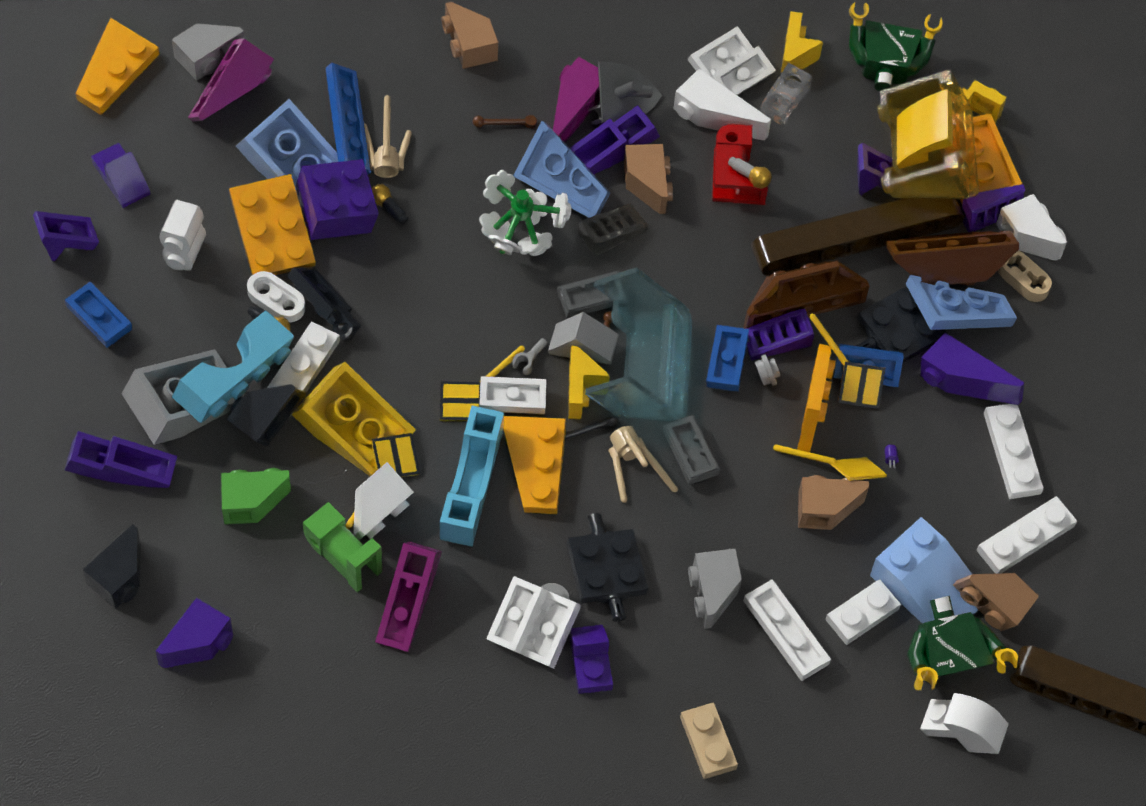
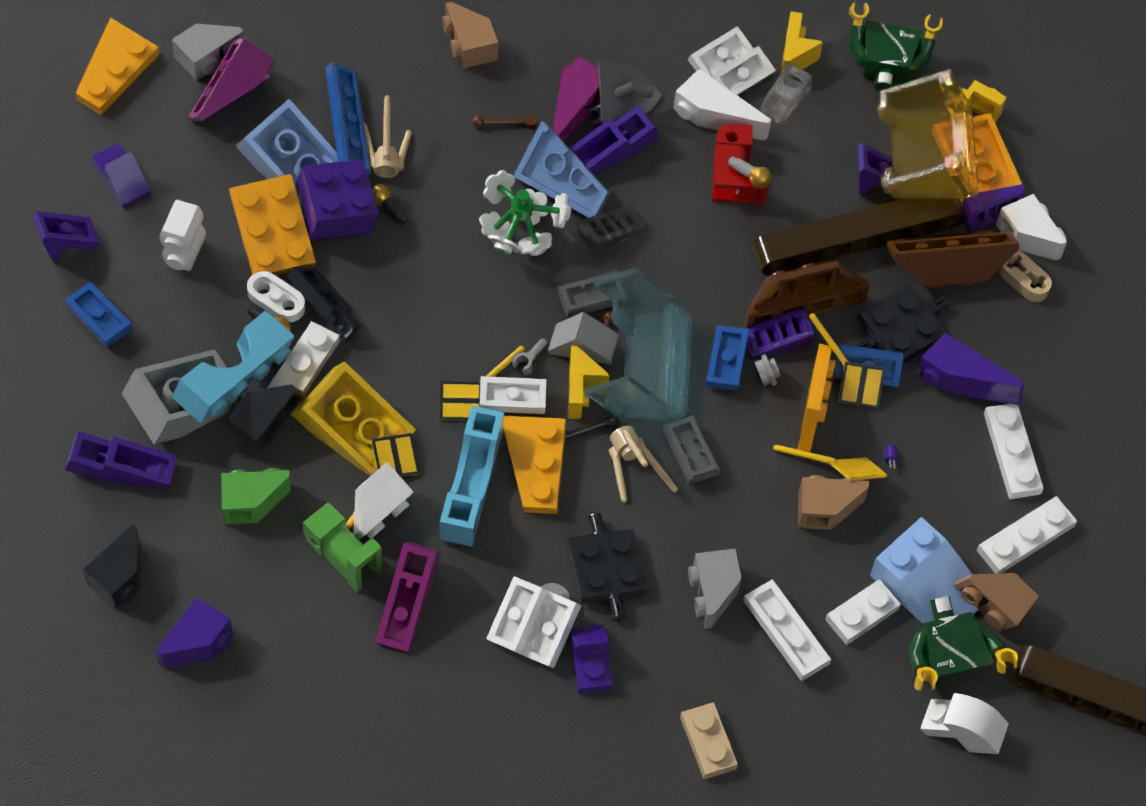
medium nougat slope [624,144,673,214] -> none
yellow slope [897,89,953,169] -> none
medium blue wing [906,275,1017,330] -> none

